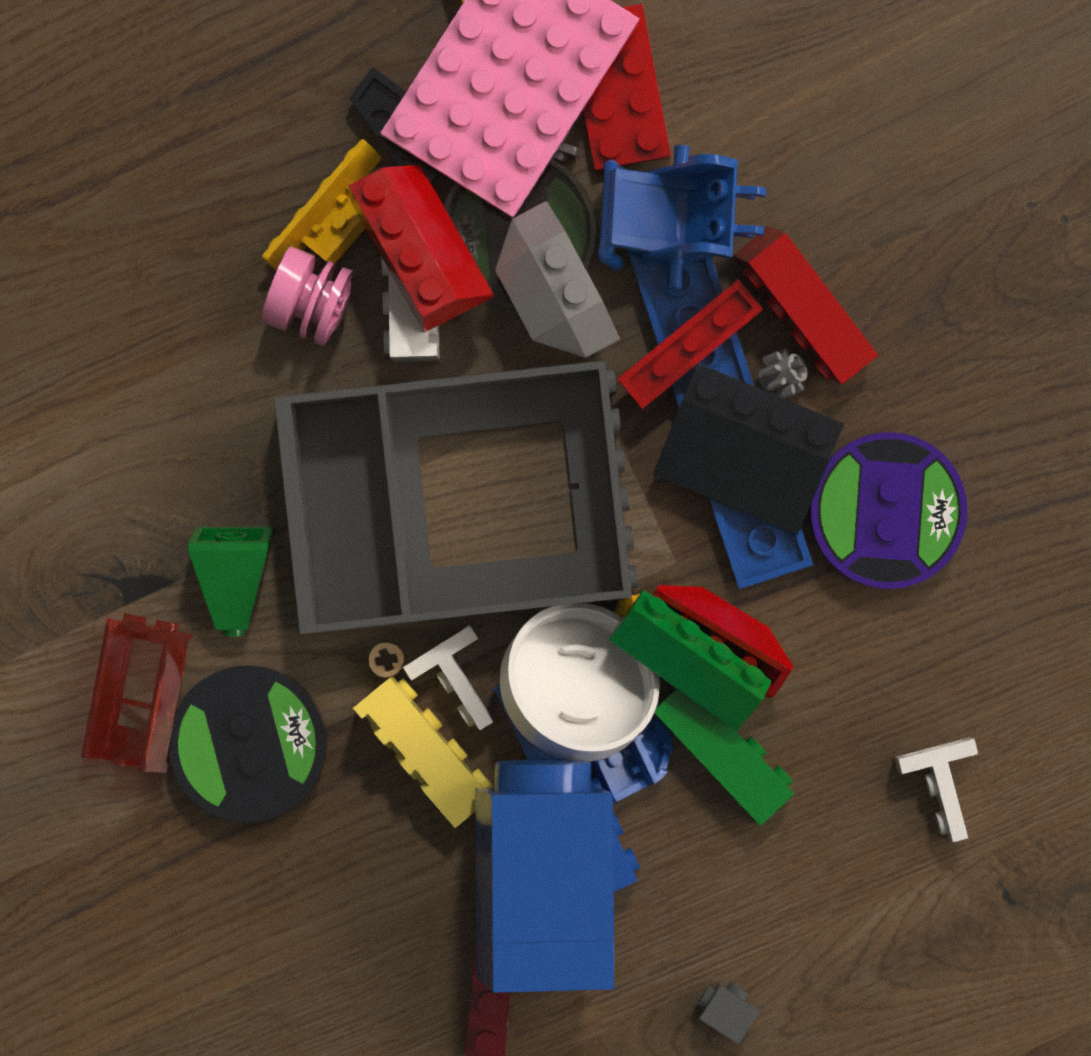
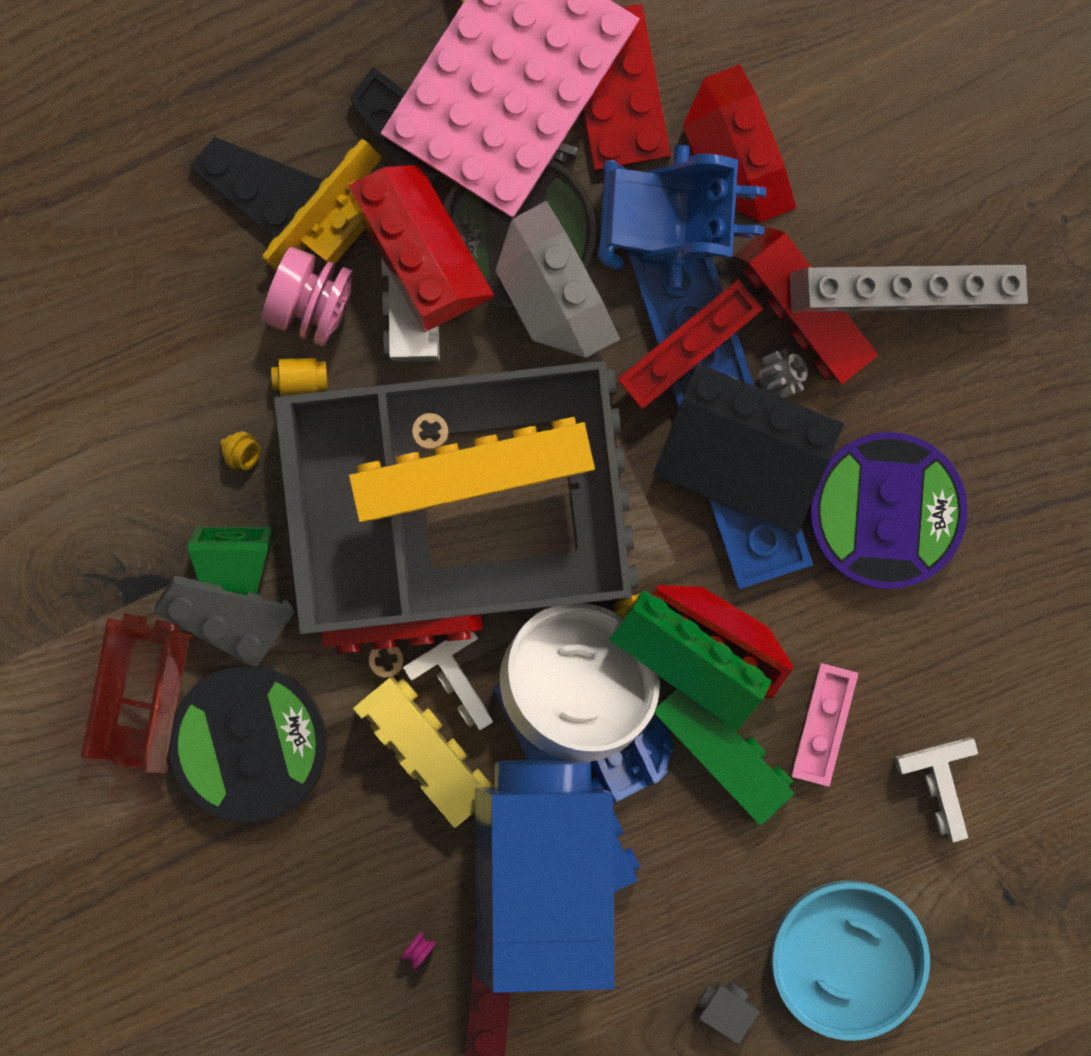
none -> dark grey wing [154,576,297,666]
none -> black wing [189,137,323,238]
none -> yellow plate [220,431,261,470]
none -> yellow brick [271,358,327,397]
none -> red plate [321,614,483,654]
none -> yellow brick [349,417,595,523]
none -> dark pink bush [399,931,436,970]
none -> tan bush [412,413,449,450]
none -> red wedge [682,64,797,223]
none -> medium azure brick [771,880,930,1041]
none -> light grey brick [790,265,1028,312]
none -> bright pink plate [790,663,859,786]

